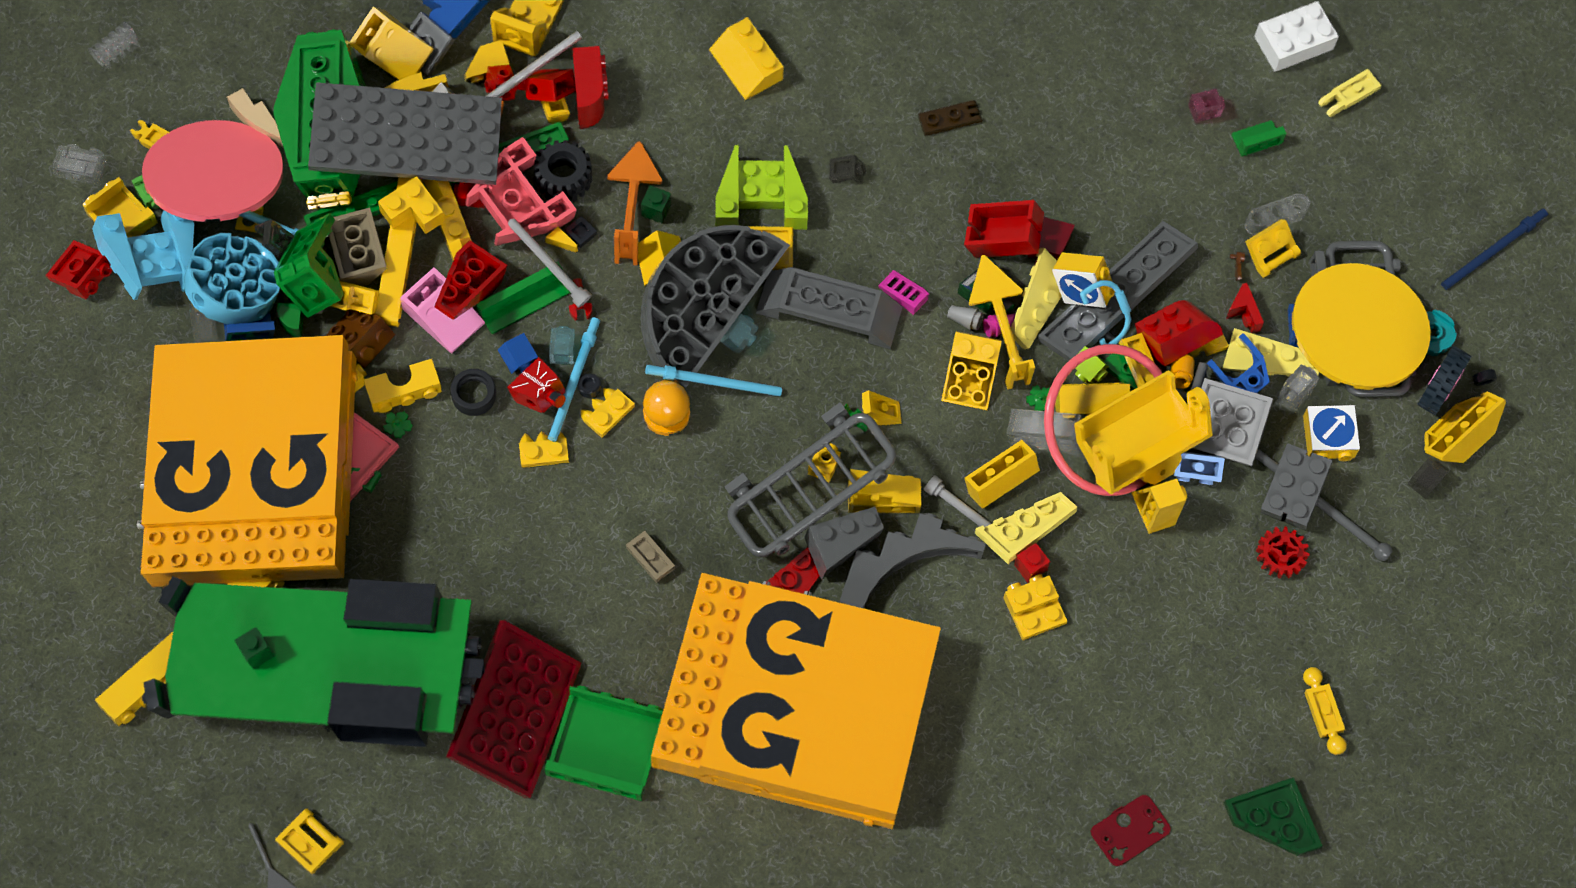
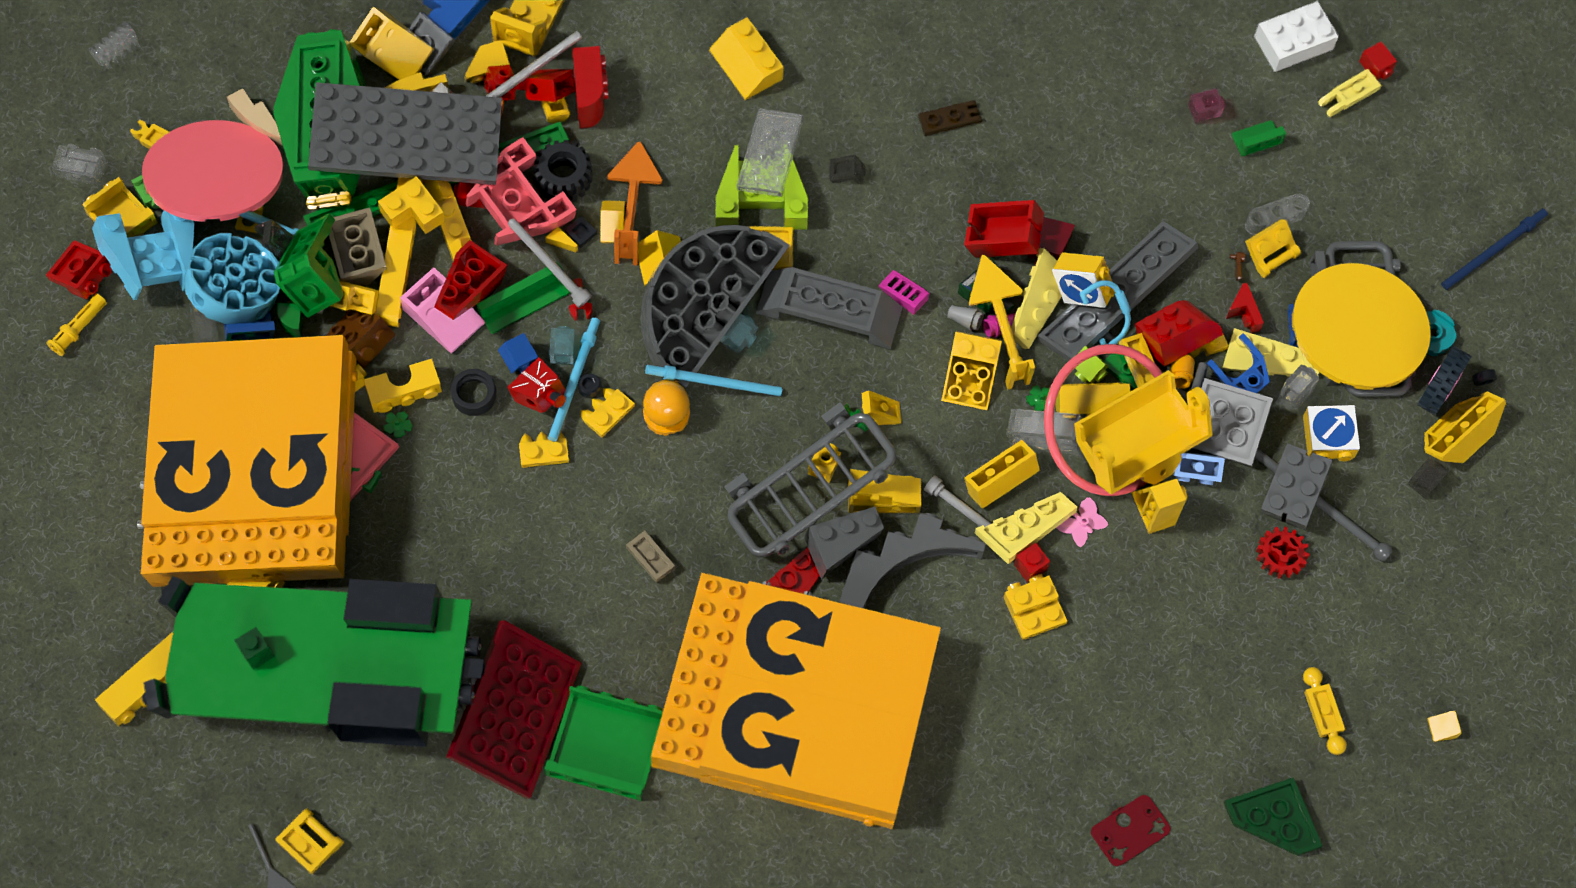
dark green brick [641,185,671,224] -> none
none -> yellow pin [46,294,107,356]
none -> yellow slope [601,201,625,243]
none -> clear tile [736,108,804,197]
none -> bright pink piece [1056,498,1108,547]
none -> red brick [1359,41,1397,80]
none -> yellow slope [1428,711,1461,742]

